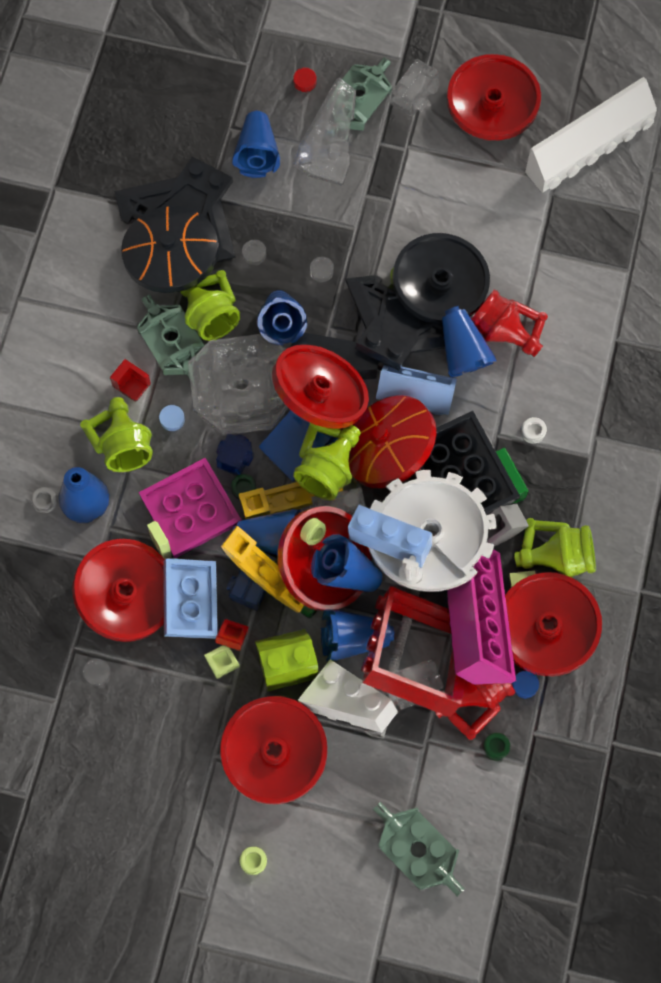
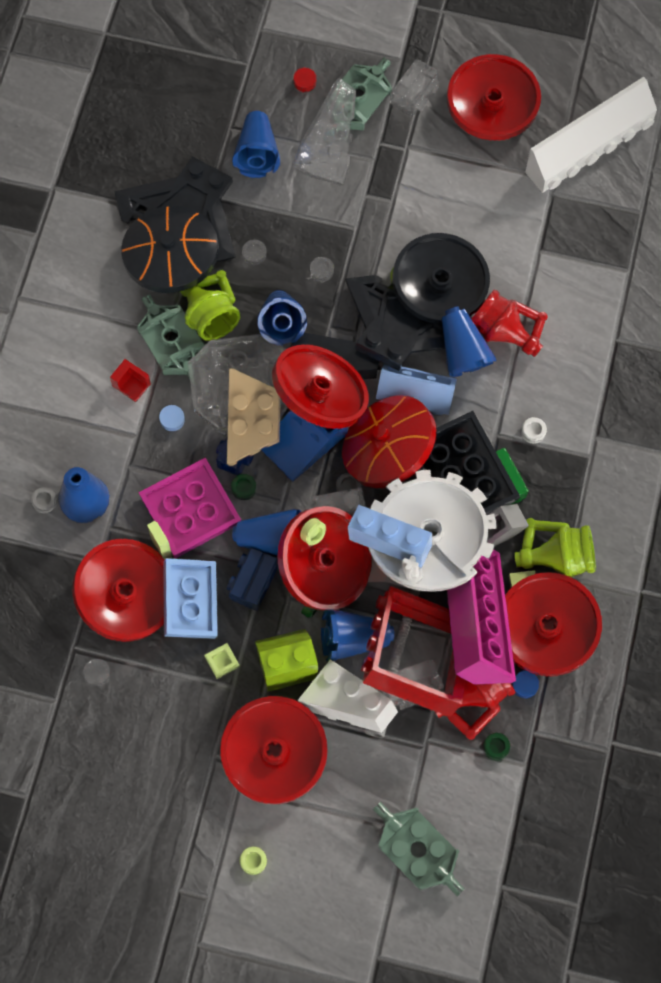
lime piece [80,397,153,472] -> none
red tile [215,619,249,651] -> none
yellow slope [221,526,304,613] -> none
yellow slope [239,482,343,519] -> none
lime piece [293,423,361,501] -> none
blue cone [311,534,383,592] -> none
none -> tan wing [227,369,280,466]

